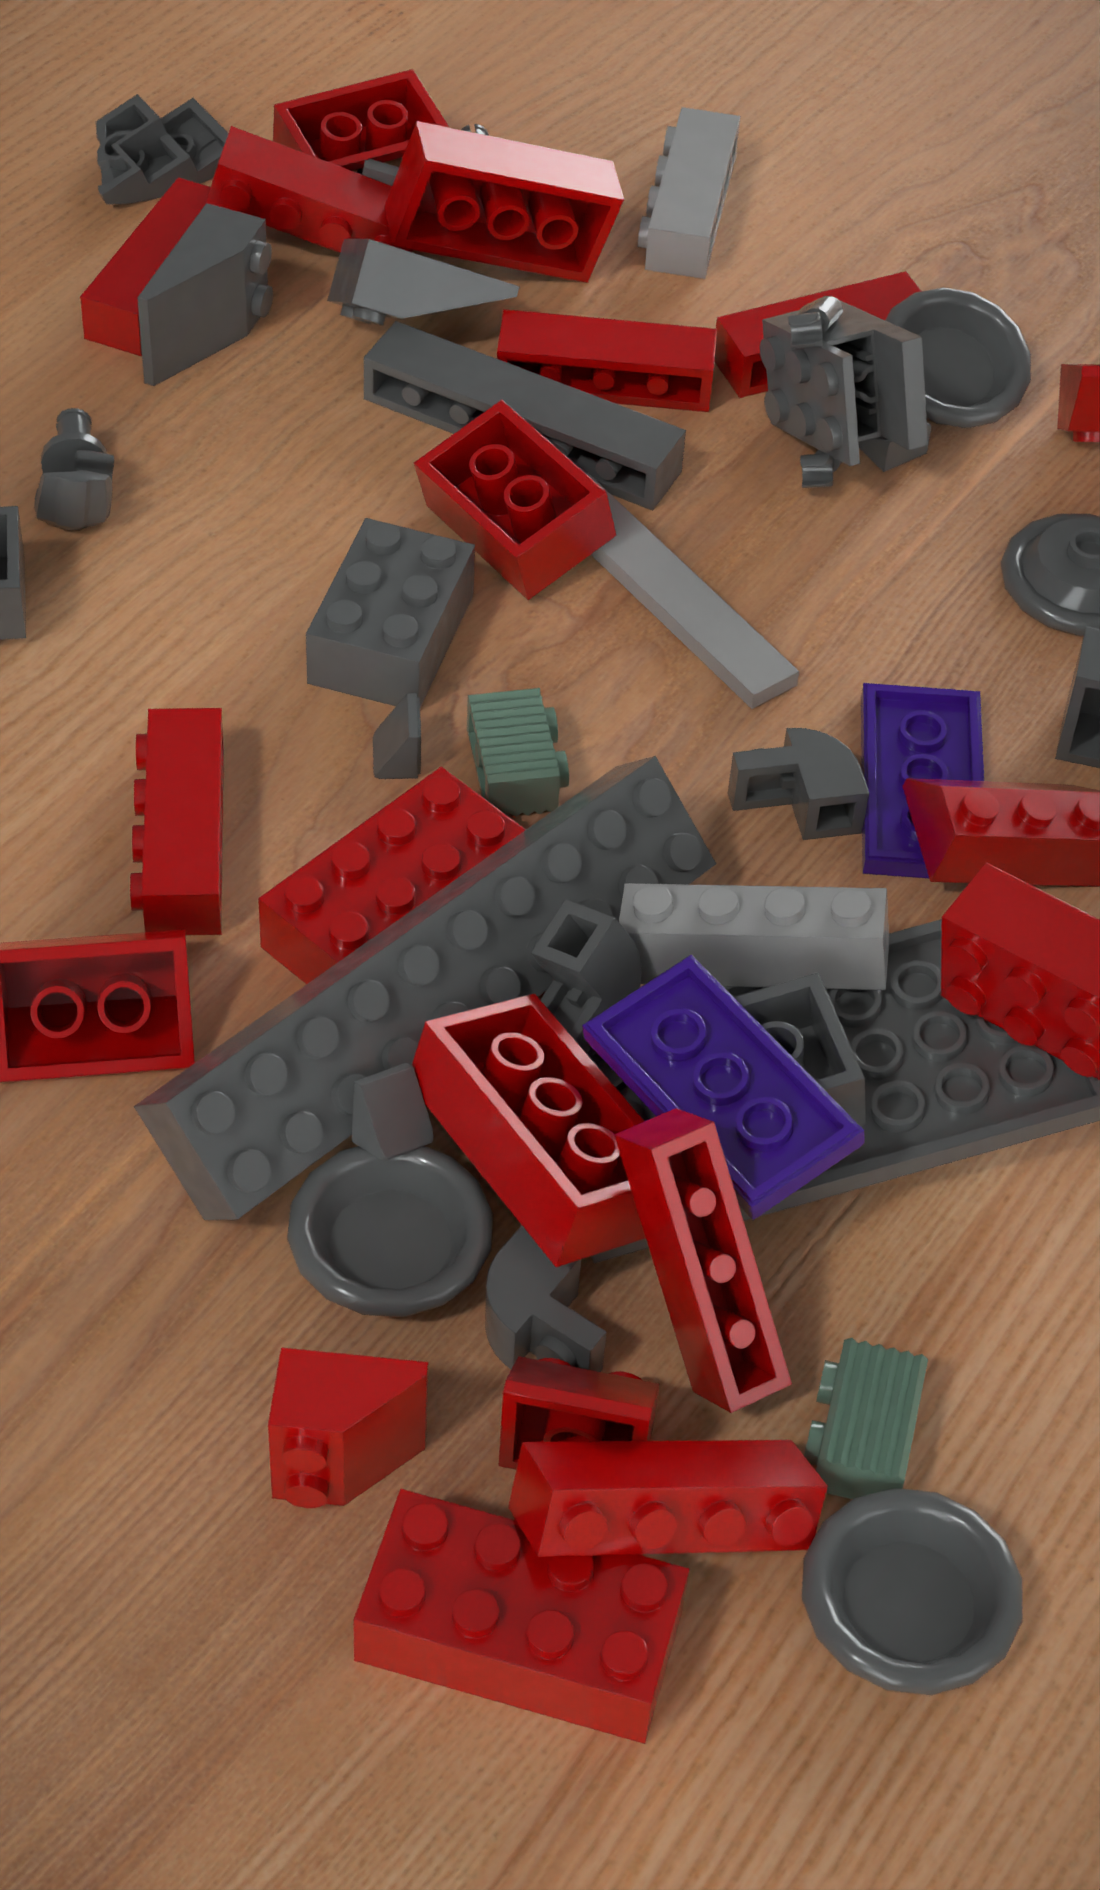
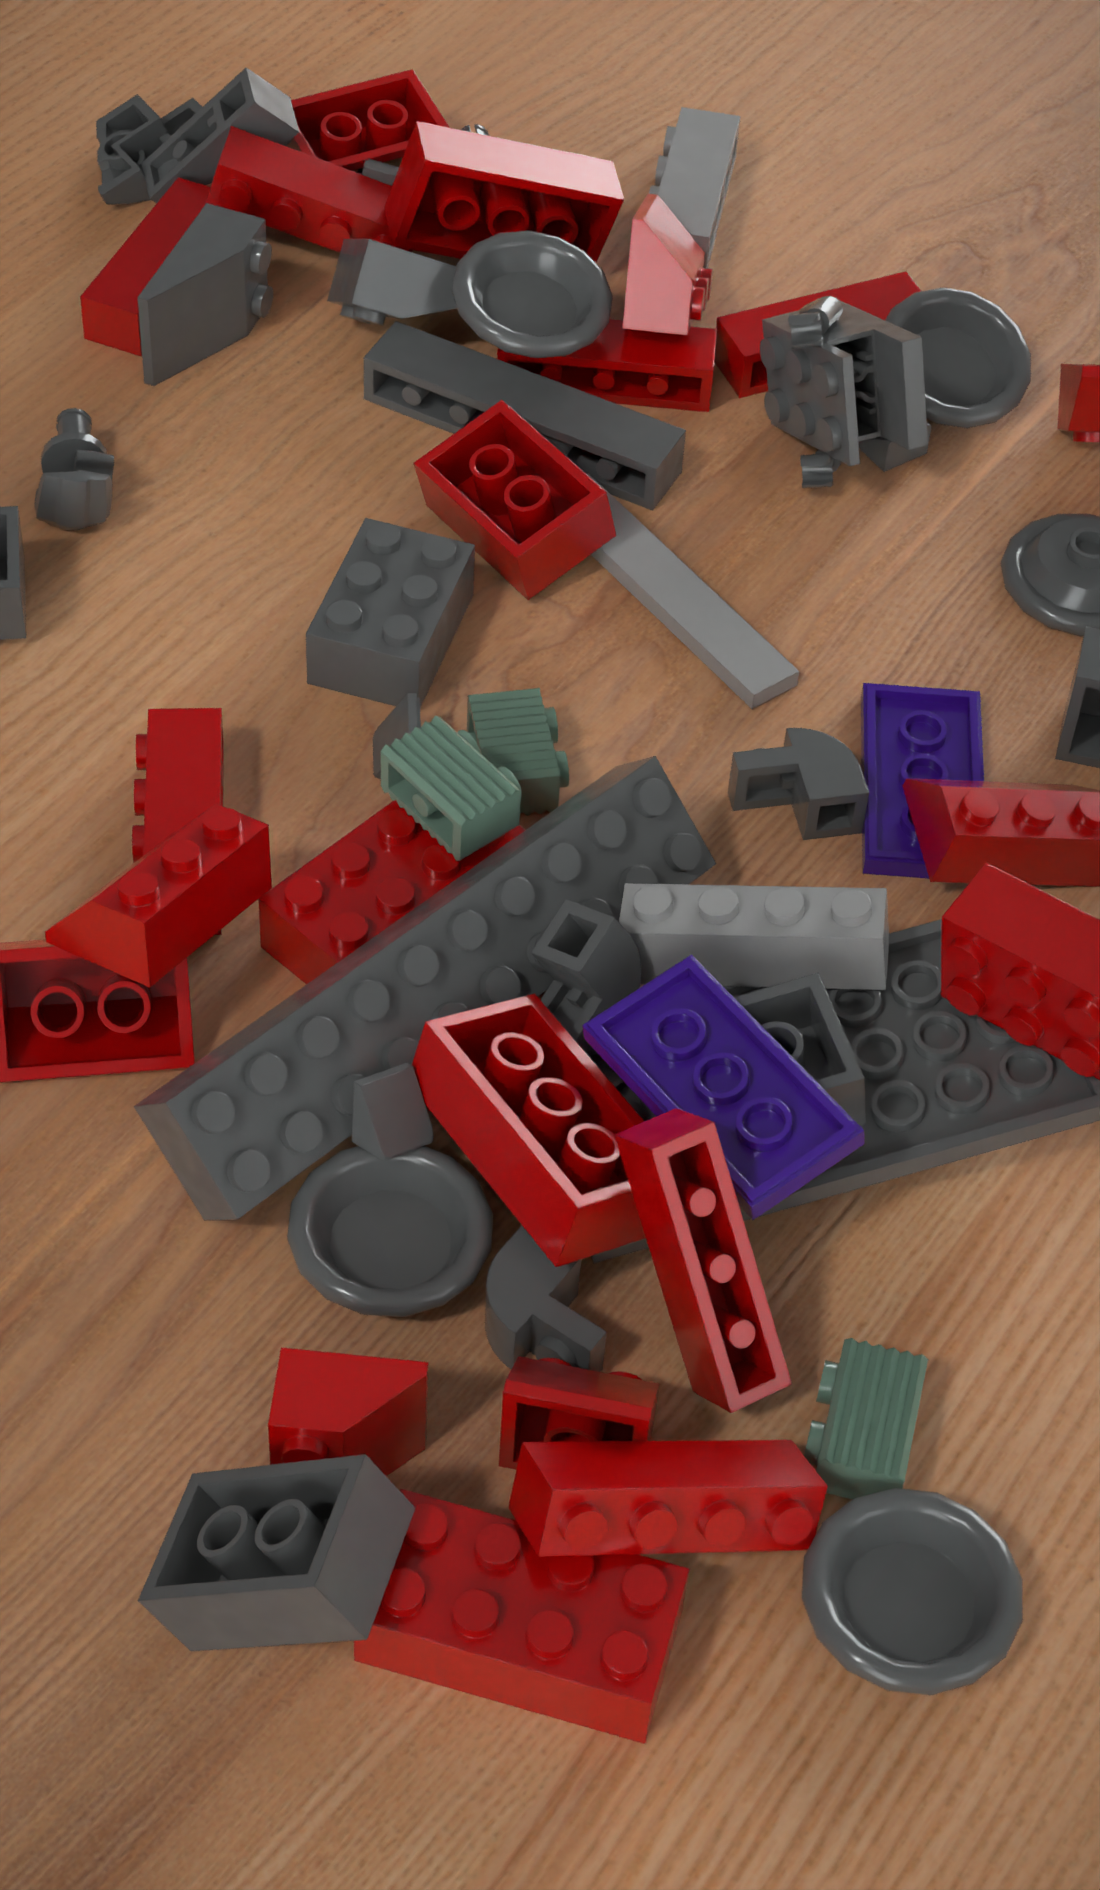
none -> red slope [45,804,272,988]
none -> dark grey brick [138,1454,415,1651]
none -> dark grey slope [141,67,299,203]
none -> sand green brick [381,715,522,861]
none -> dark grey piece [452,231,613,358]
none -> slope [623,194,713,335]

